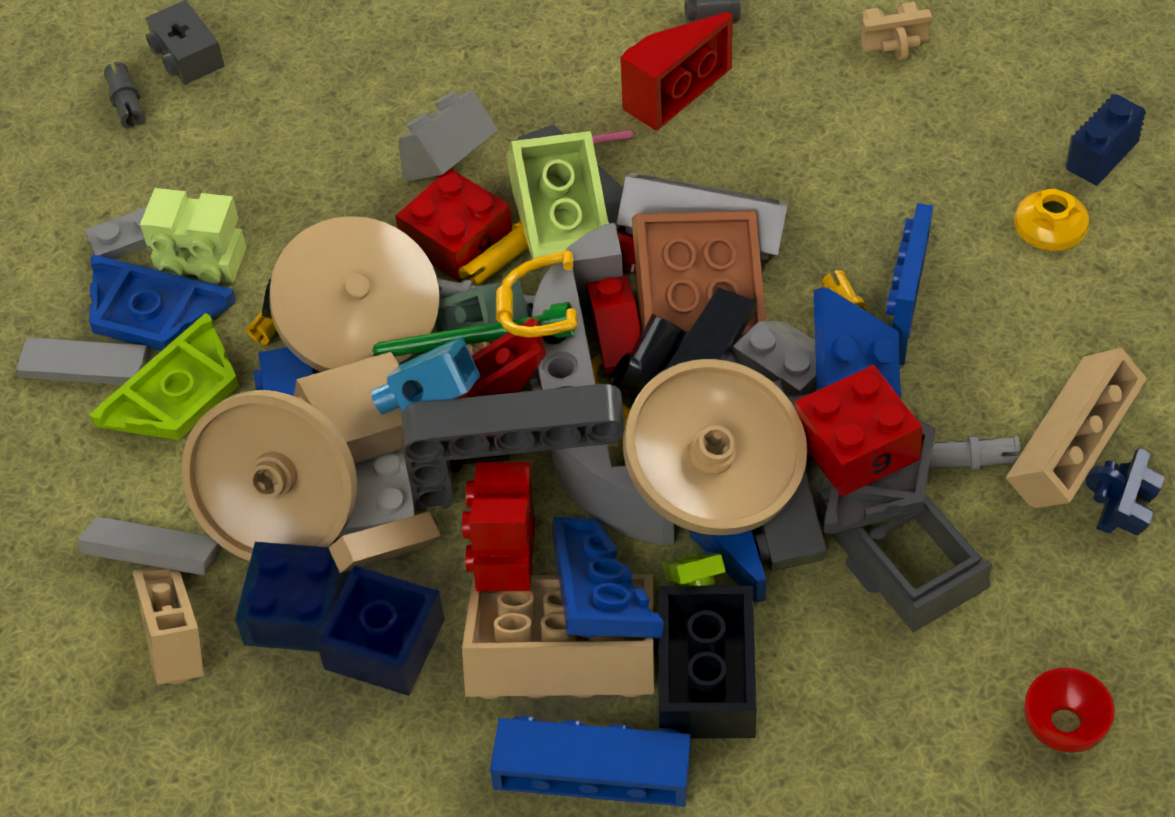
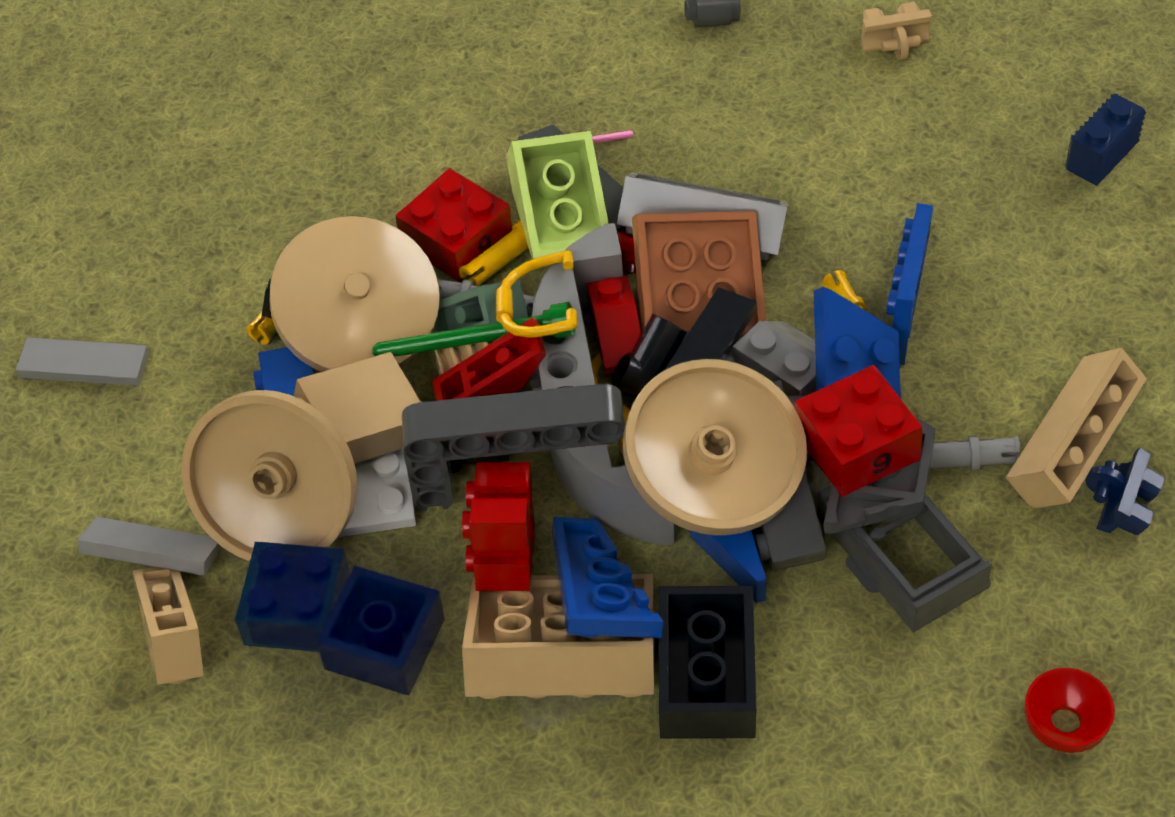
light grey plate [85,207,147,259] -> none
blue wing [89,254,236,351] -> none
lime wing [89,313,239,441] -> none
dark grey pin [104,62,146,129] -> none
yellowish green brick [140,188,246,285] -> none
dark grey brick [145,0,225,85] -> none
tan piece [329,511,441,573] -> none
dark azure torso [371,336,481,415] -> none
light grey slope [398,90,498,181] -> none
blue brick [490,716,691,807] -> none
red slope [620,12,733,131] -> none
lime plate [661,551,726,586] -> none
yellow piece [1014,189,1089,251] -> none

